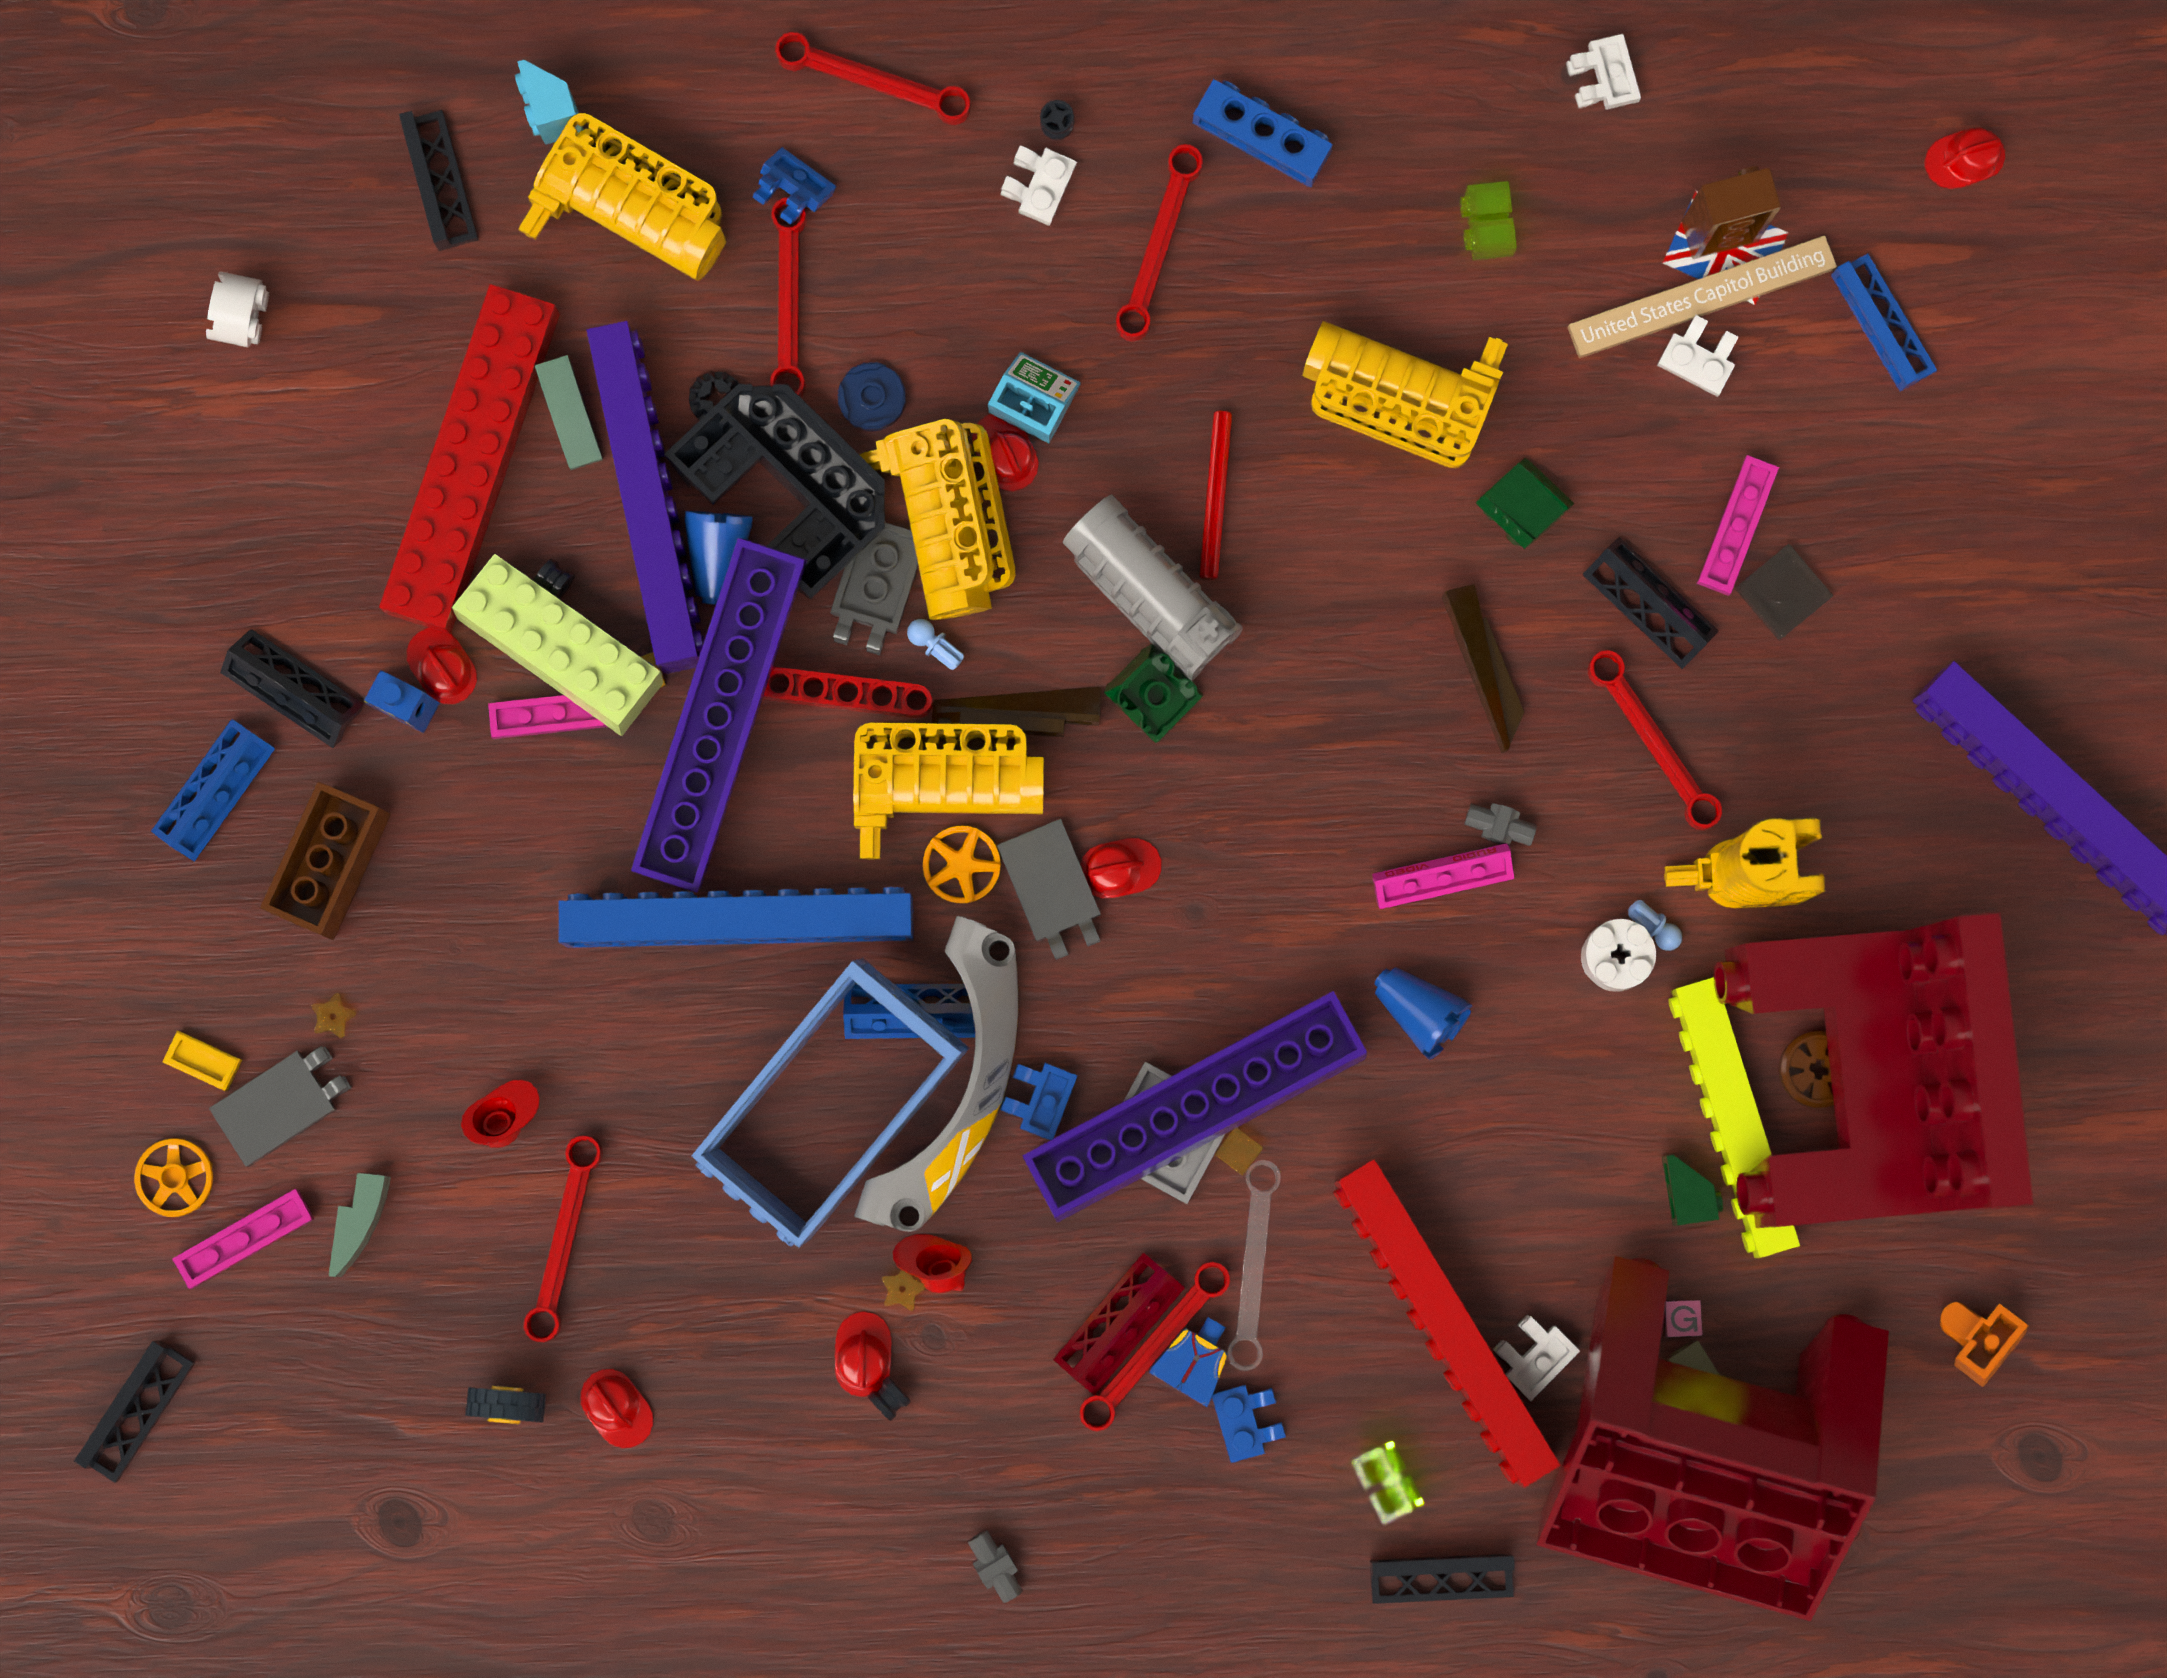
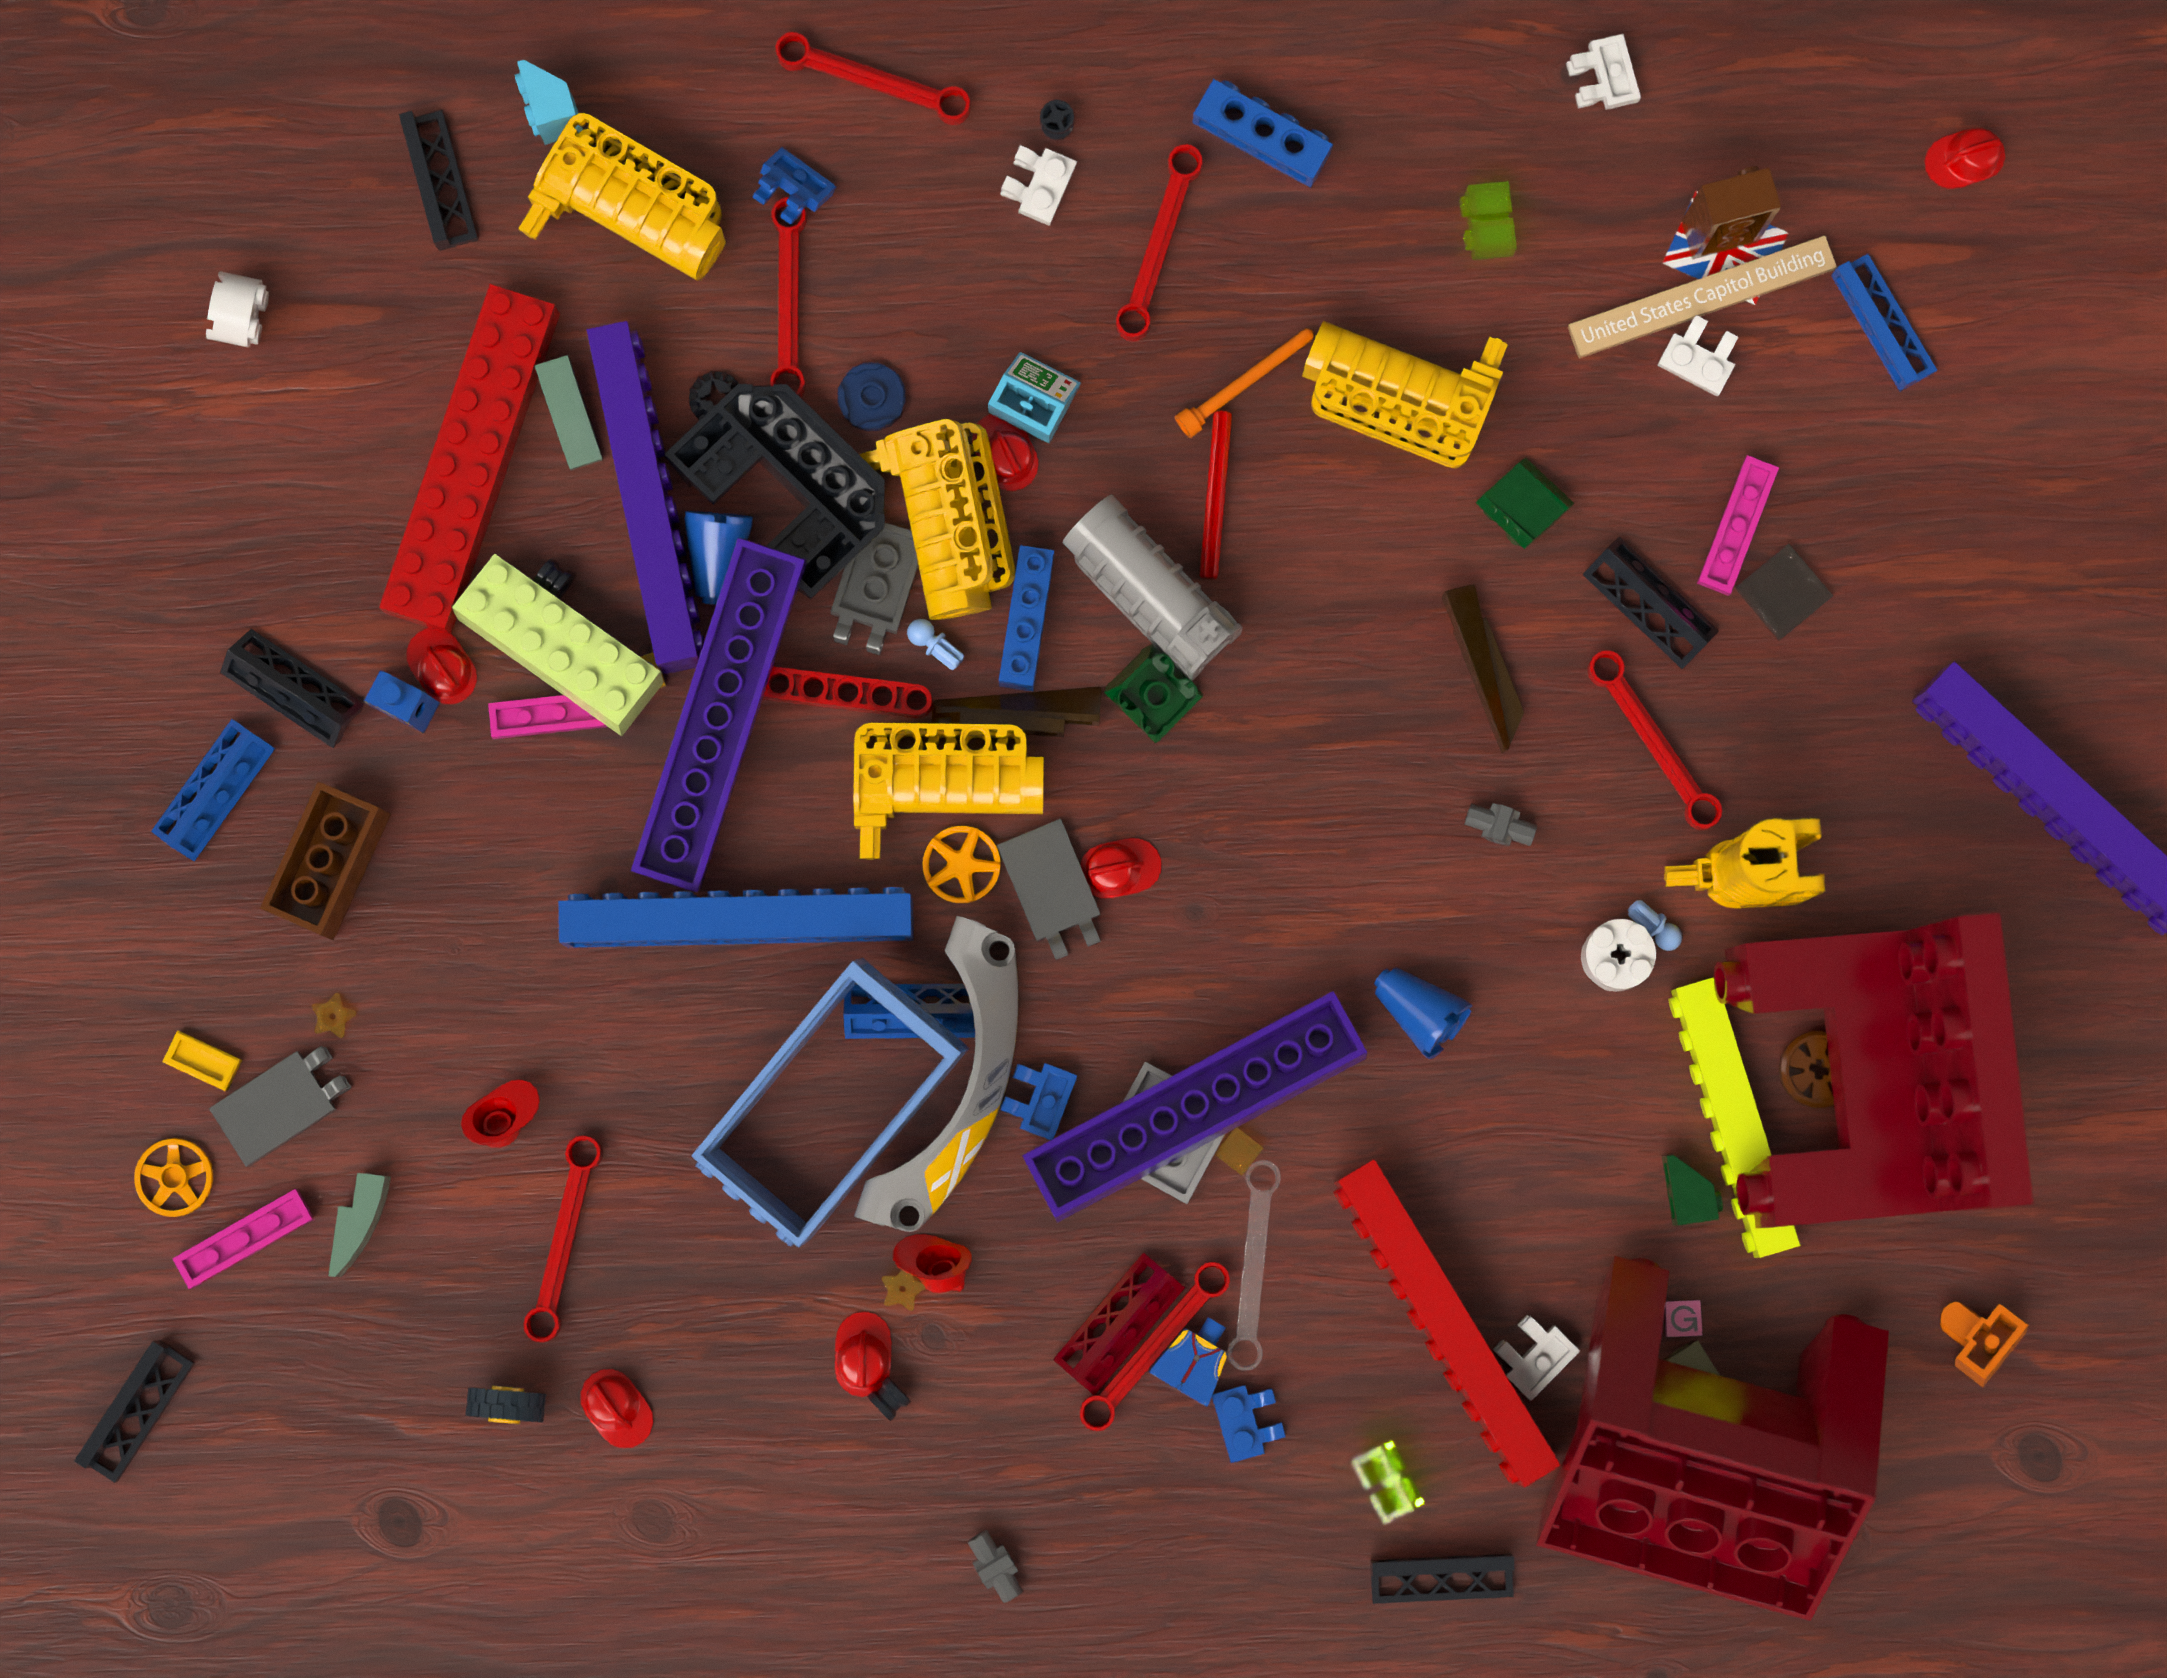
dark pink plate [1372,843,1514,909] -> none
none -> blue brick [999,545,1054,692]
none -> orange piece [1174,328,1314,438]

